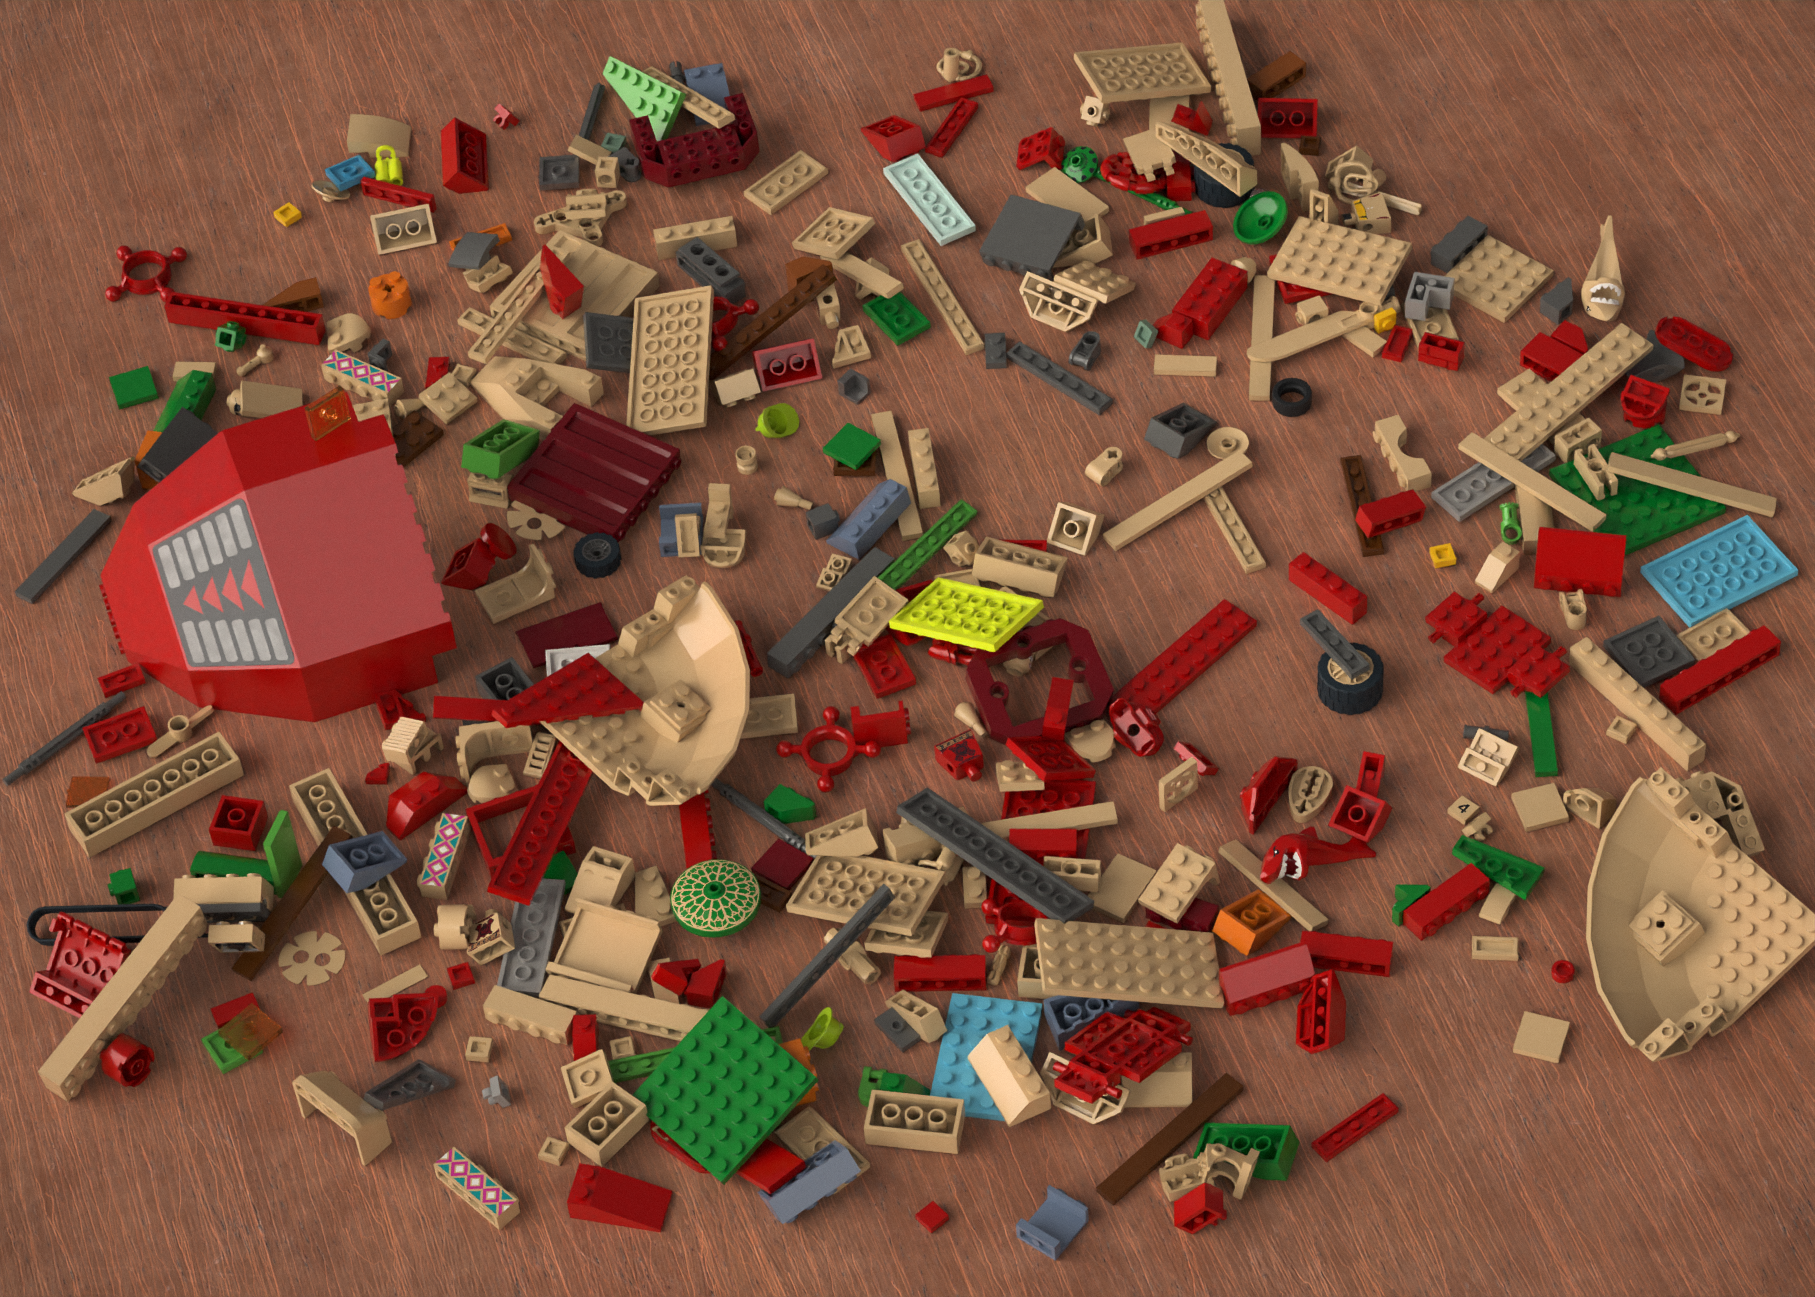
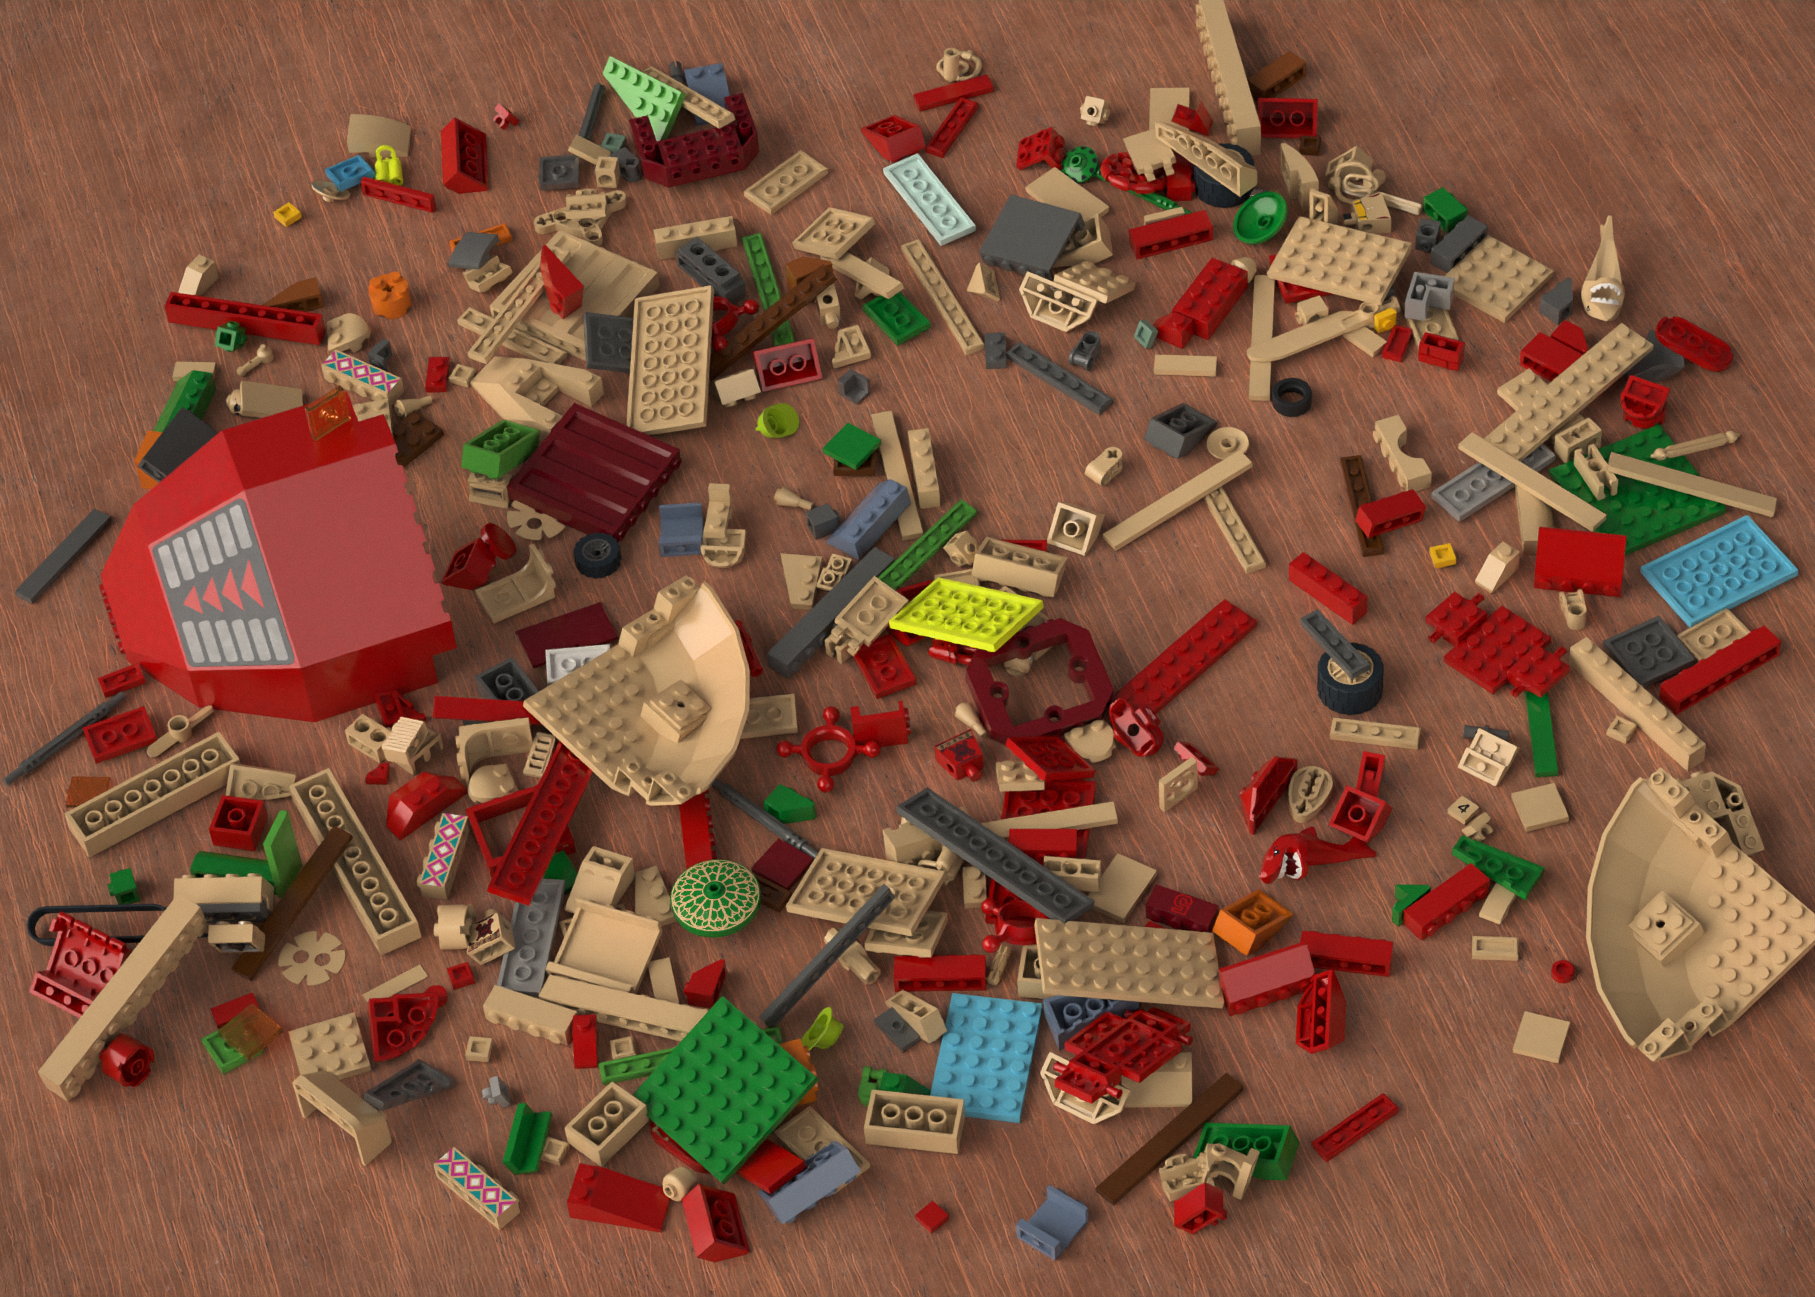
tan wedge [72,456,135,506] -> none
red piece [105,245,187,303] -> none
green tile [109,366,159,410] -> none
sand blue slope [322,831,408,894] -> none
tan slope [370,204,437,255] -> none
tan plate [419,372,477,425] -> none
red wing [492,652,644,728] -> none
tan plate [561,1049,614,1108] -> none
red slope [651,959,701,996] -> none
tan bracket [675,513,701,557] -> none
tan wheel [735,445,758,475] -> none
tan slope [805,808,878,857] -> none
tan slope [967,1025,1051,1127] -> none
red slope [1042,677,1074,741] -> none
tan plate [1074,43,1211,103] -> none
tan bracket [1138,843,1220,923] -> none
tan tile [1219,839,1329,931] -> none
bright green connector [1499,502,1522,545] -> none
tan slope [1563,788,1616,829] -> none
tan piece [1679,375,1726,415] -> none
none -> tan slope [178,254,219,296]
none -> tan wing [226,763,296,800]
none -> tan plate [288,1012,371,1080]
none -> tan brick [345,714,392,763]
none -> green panel [502,1103,552,1175]
none -> tan head [662,1167,697,1202]
none -> red slope [682,1184,750,1262]
none -> bright green tile [742,233,795,346]
none -> tan wing [780,553,823,610]
none -> tan slope [967,263,1000,302]
none -> tan tile [1330,717,1421,750]
none -> dark grey brick [1415,219,1441,252]
none -> green brick [1423,187,1468,233]

